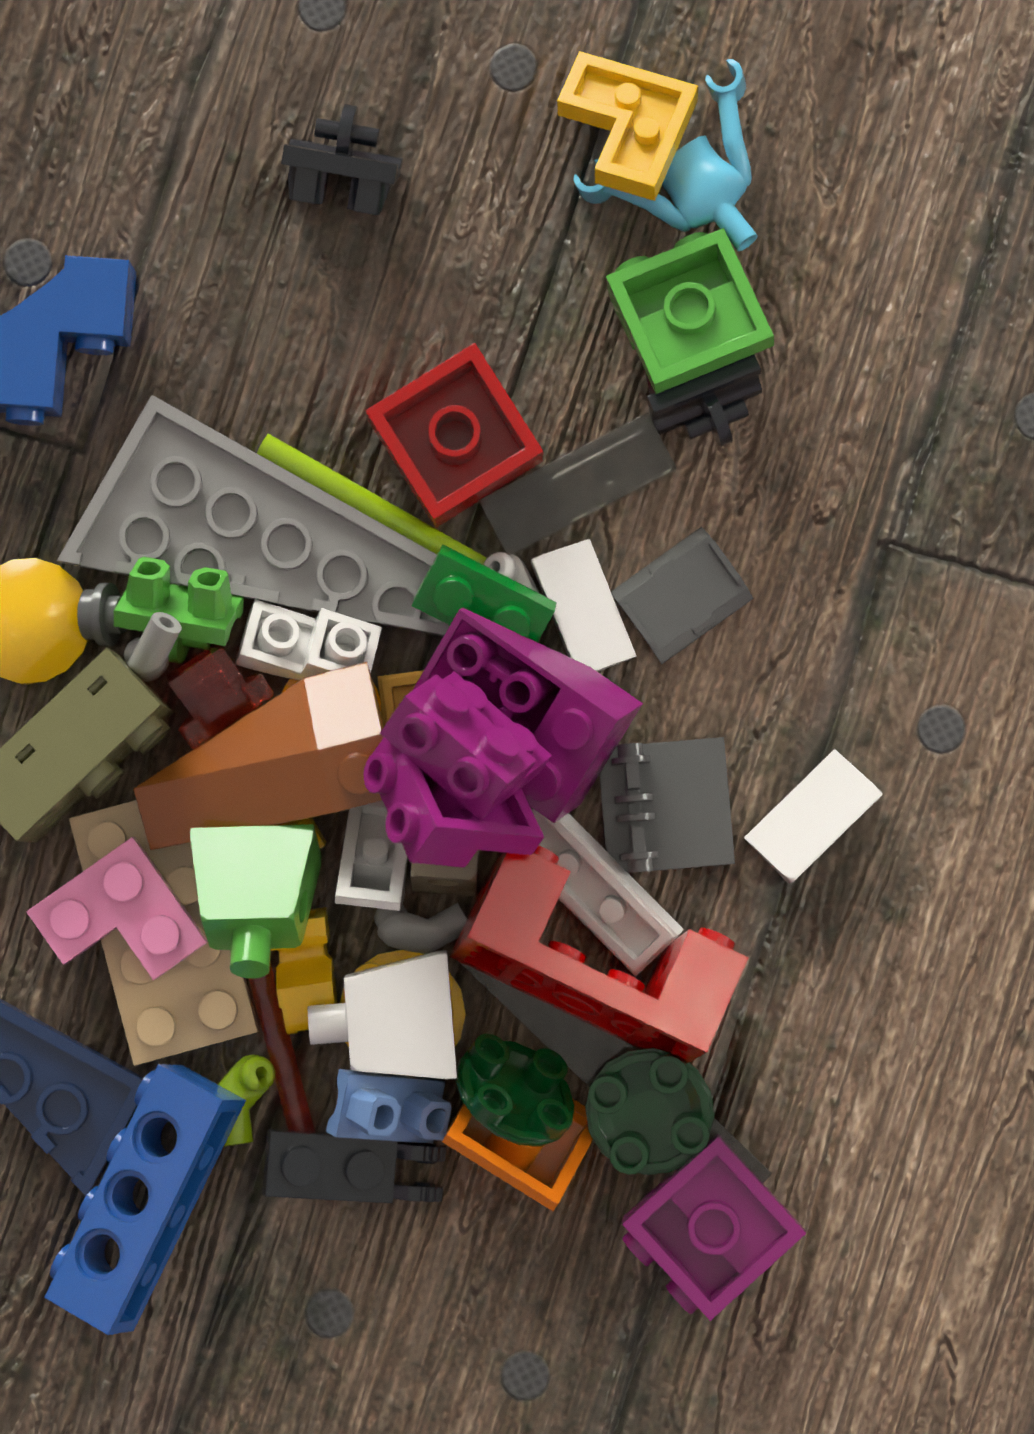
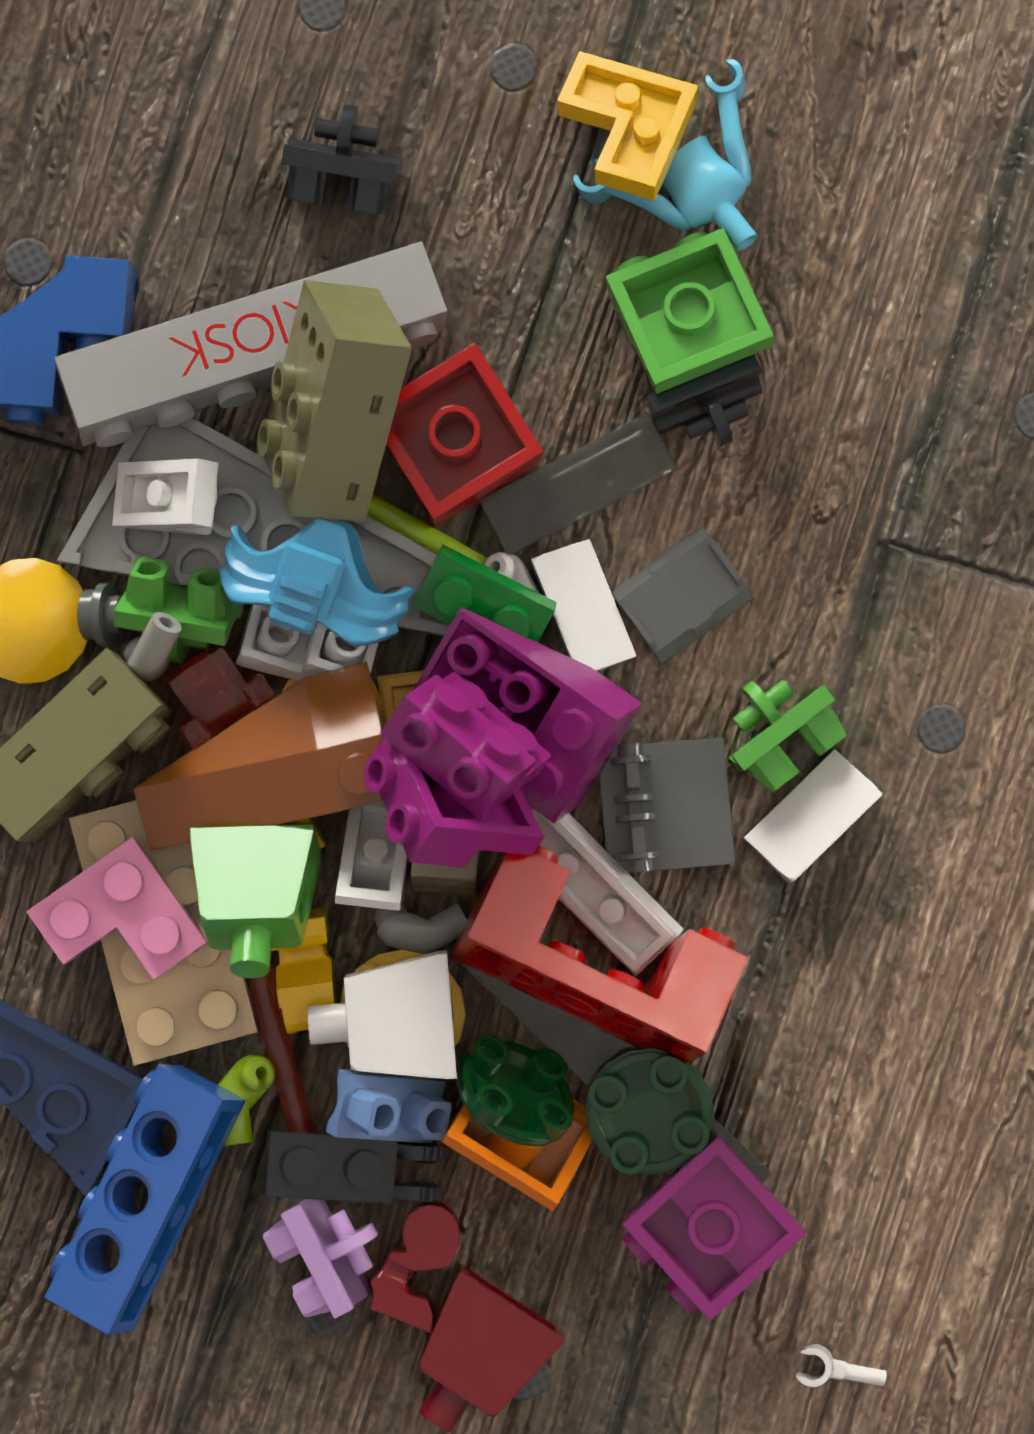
none -> light grey brick [54,241,447,447]
none -> white slope [112,459,218,535]
none -> dark azure piece [219,518,417,646]
none -> olive piece [257,280,412,522]
none -> lavender hips [263,1199,378,1319]
none -> dark red leg [370,1202,460,1333]
none -> dark red torso [418,1264,565,1432]
none -> bright green hips [728,680,847,793]
none -> white hand [796,1344,886,1387]

